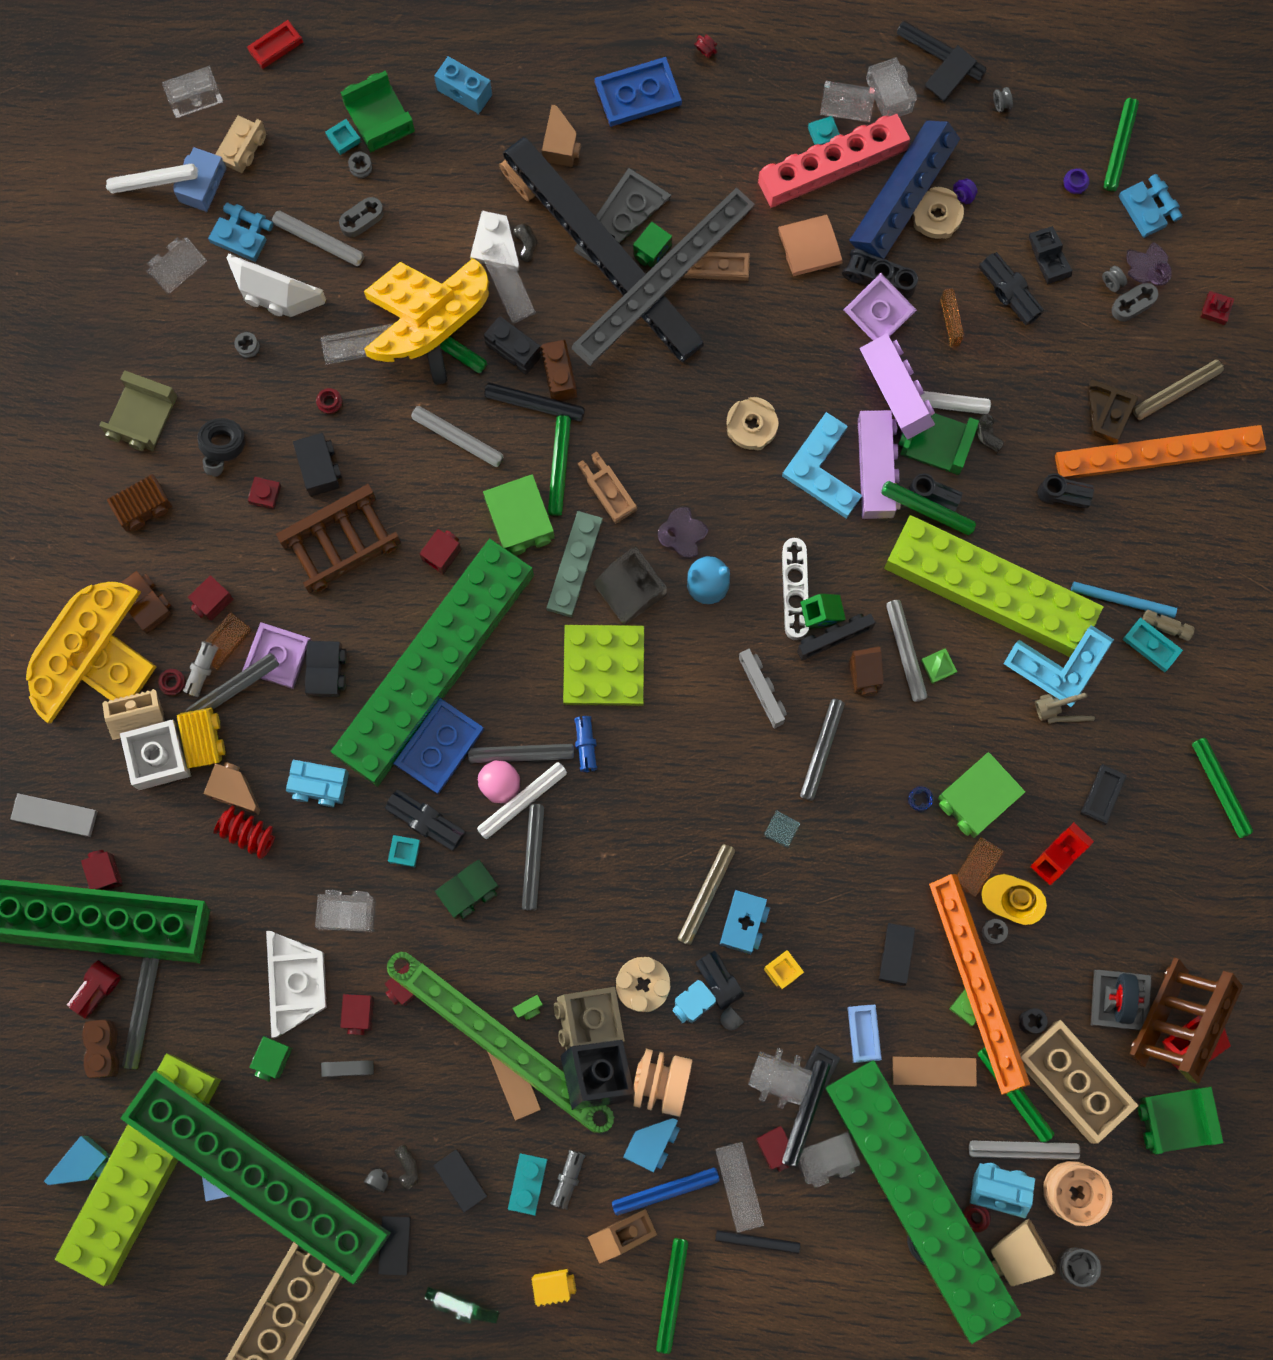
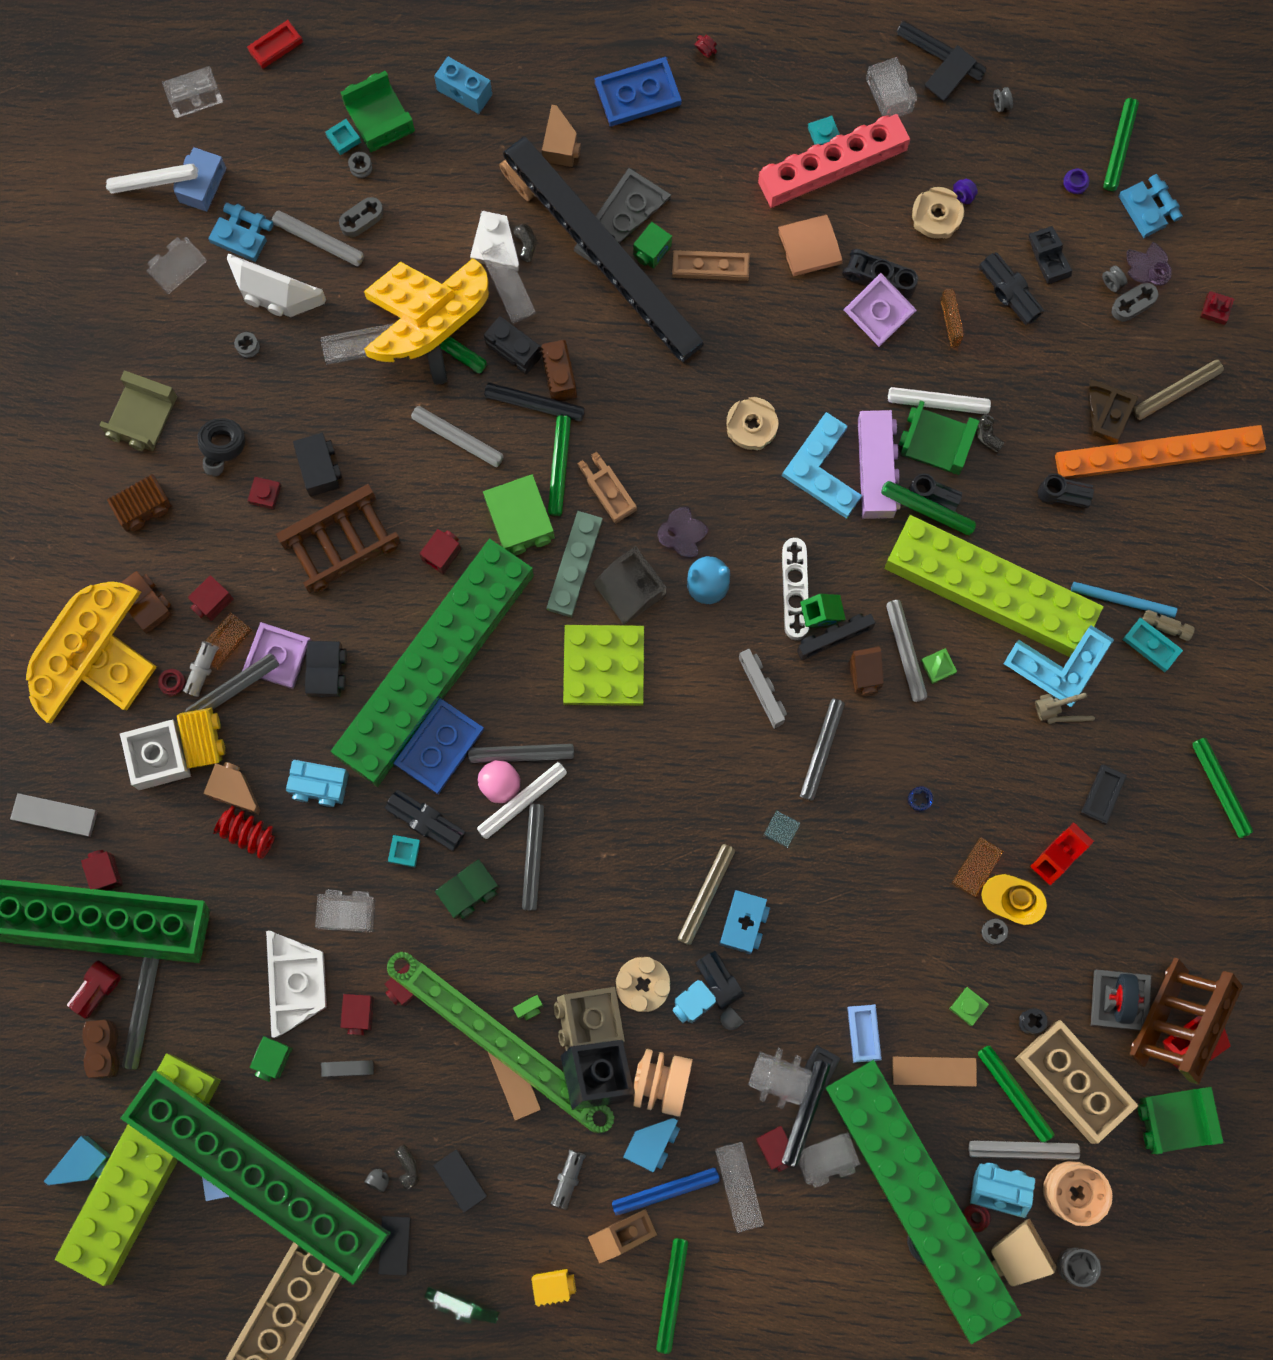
tan brick [102,689,165,740] -> none
tan bracket [215,115,266,173] -> none
dark red plate [316,388,342,414] -> none
teal plate [508,1153,548,1215] -> none
dark grey plate [571,187,755,366] -> none
blue pin [574,716,597,772] -> none
black bar [715,1230,800,1254] -> none
yellow brick [764,950,804,989] -> none
clear brick [820,81,875,122] -> none
dark blue brick [849,121,960,259] -> none
lavender brick [860,334,935,440] -> none
black slope [879,923,915,986] -> none
orange plate [929,874,1030,1094] -> none
bright green brick [938,752,1025,838] -> none

